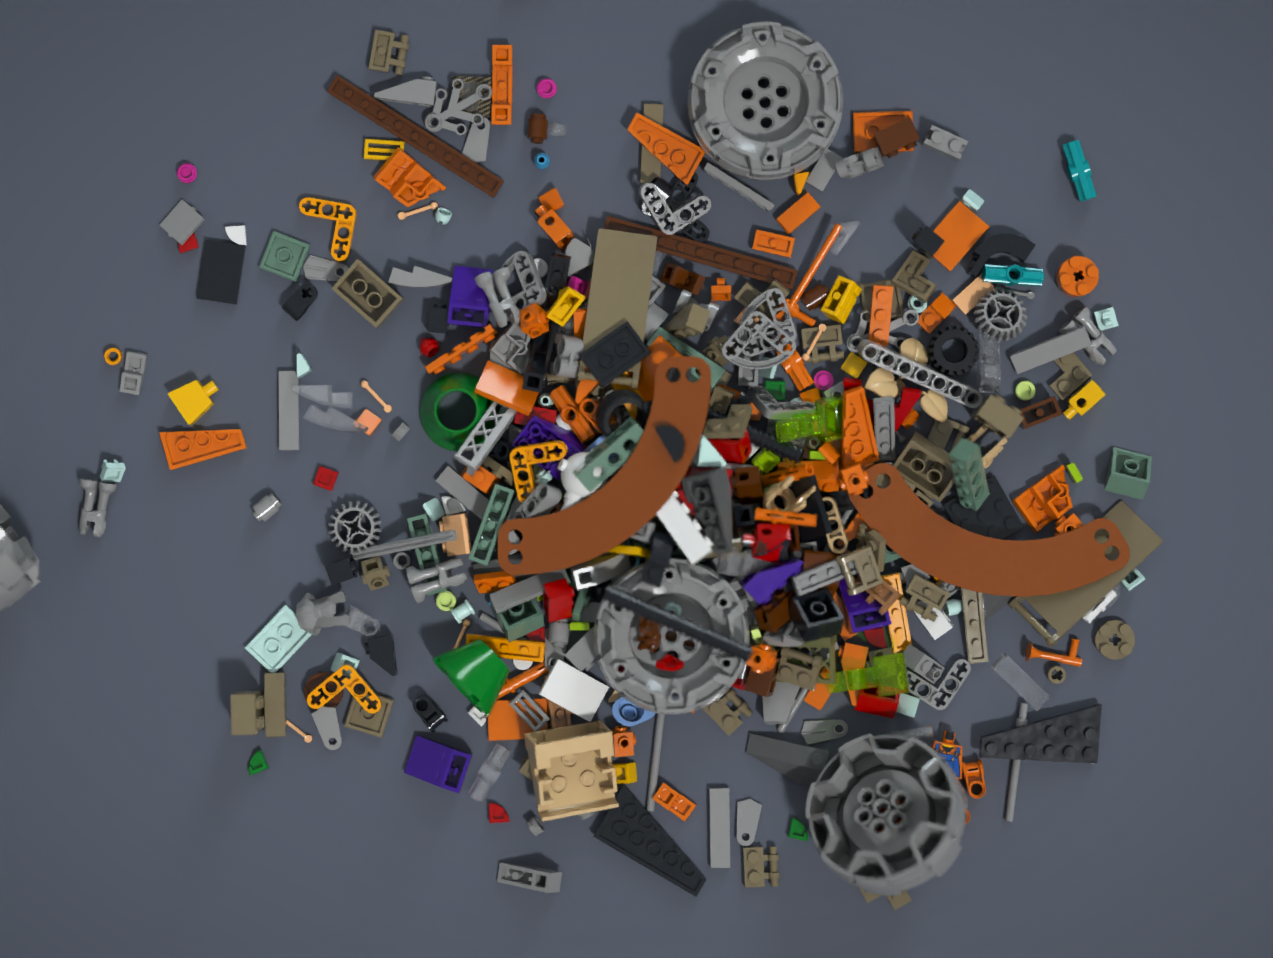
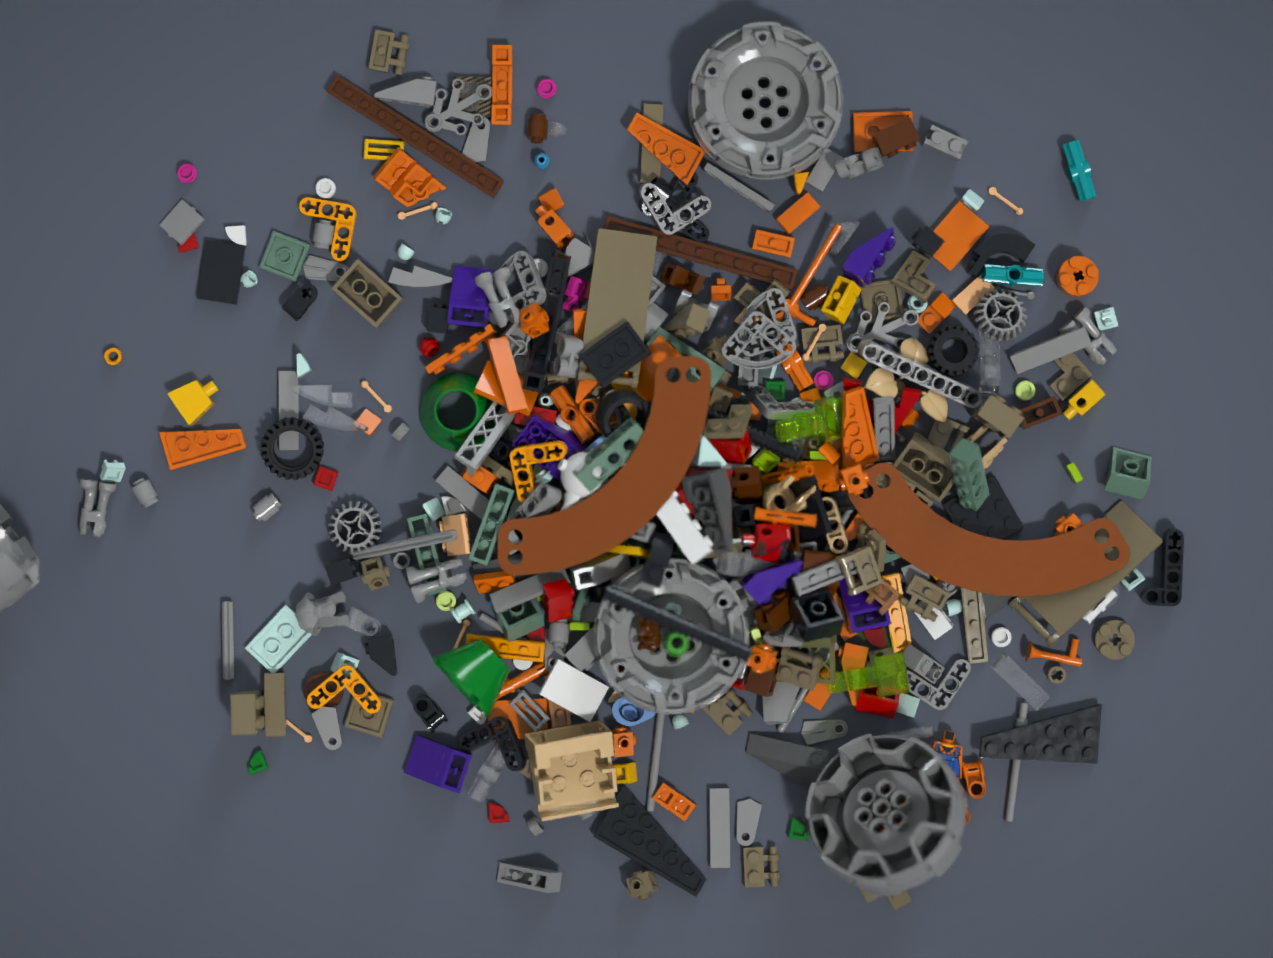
light grey slope [119,351,148,395] -> none
yellow slope [546,286,585,327] -> none
black tile [655,425,686,463] -> none
red tile [655,654,684,671] -> none
orange plate [868,284,893,346] -> none
orange slope [1012,465,1073,533] -> none
none -> light grey brick [131,478,159,508]
none -> light grey axle [222,601,234,680]
none -> light aqua hinge [240,270,258,288]
none -> black tyre [260,417,324,480]
none -> light grey brick [312,220,335,250]
none -> white tile [316,178,336,199]
none -> light aqua hinge [398,243,415,260]
none -> black beam [459,716,526,771]
none -> orange tile [486,336,528,414]
none -> dark tan brick [626,870,660,901]
none -> bright green plant [662,629,690,657]
none -> light aqua hinge [672,714,689,730]
none -> dark purple slope [842,227,896,288]
none -> light nougat hinge [988,187,1023,215]
none -> white tile [991,627,1011,647]
none -> black beam [1140,529,1184,606]

